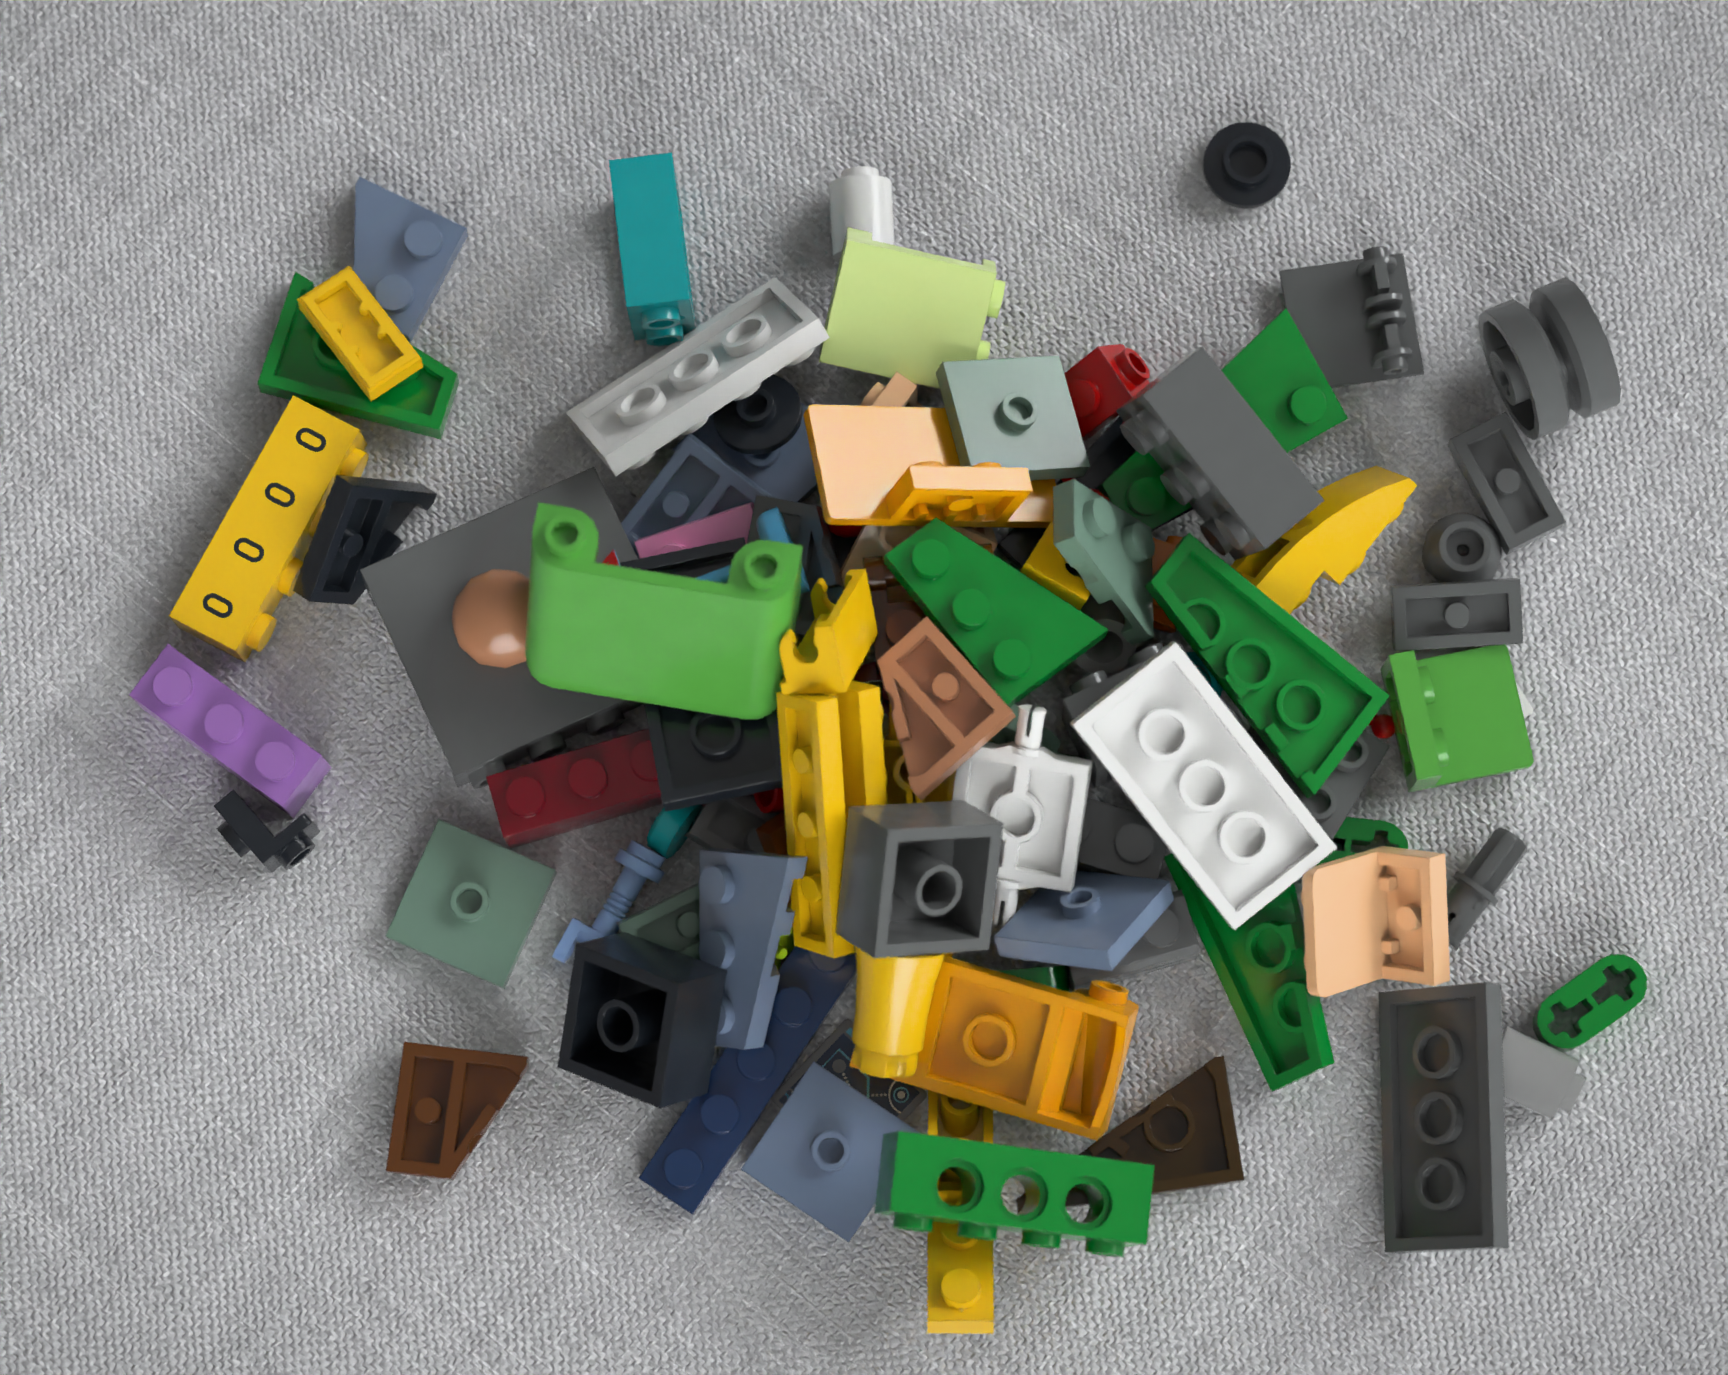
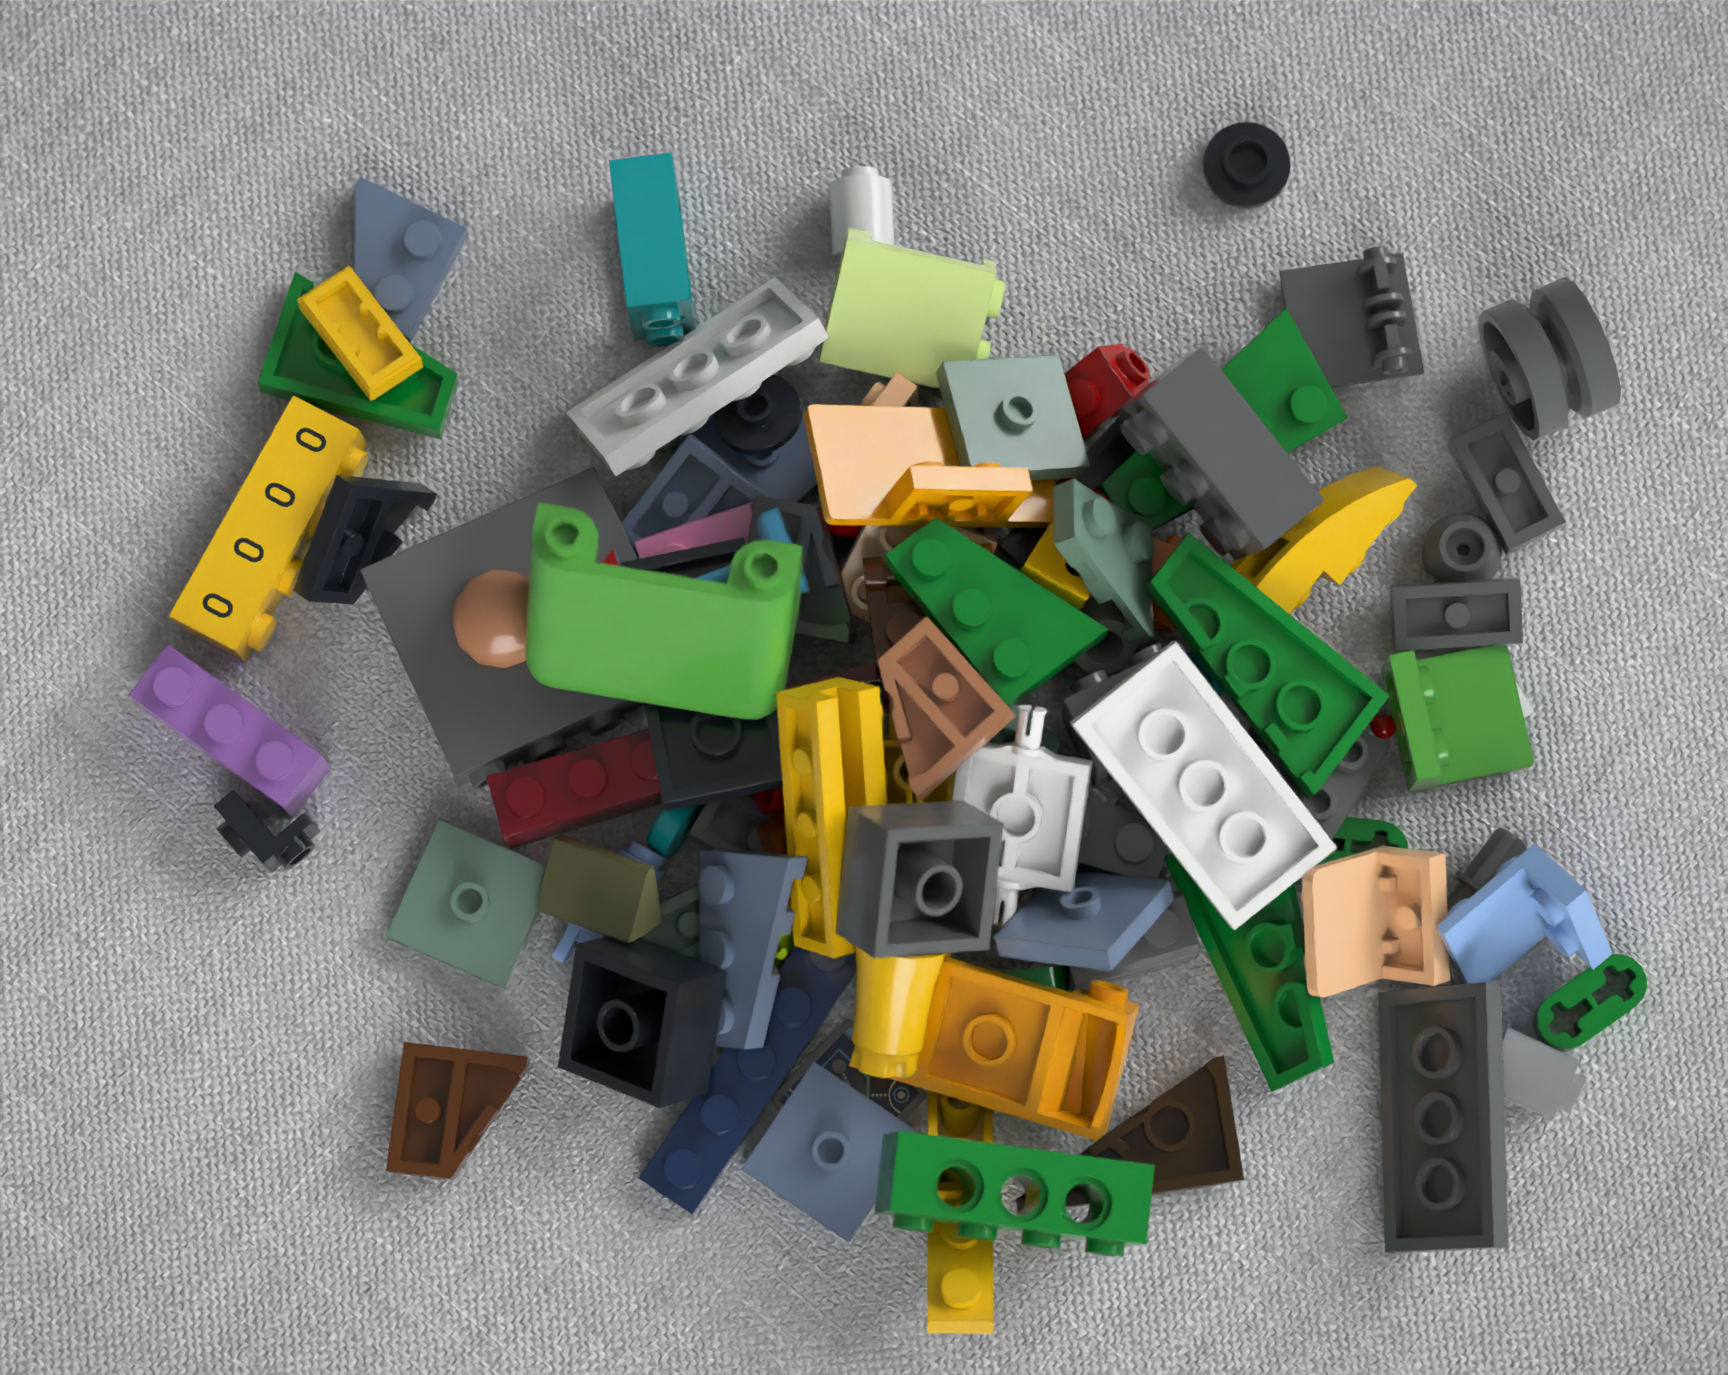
yellow hinge [779,569,878,695] -> none
none -> olive slope [538,835,662,943]
none -> light blue bracket [1437,843,1613,984]

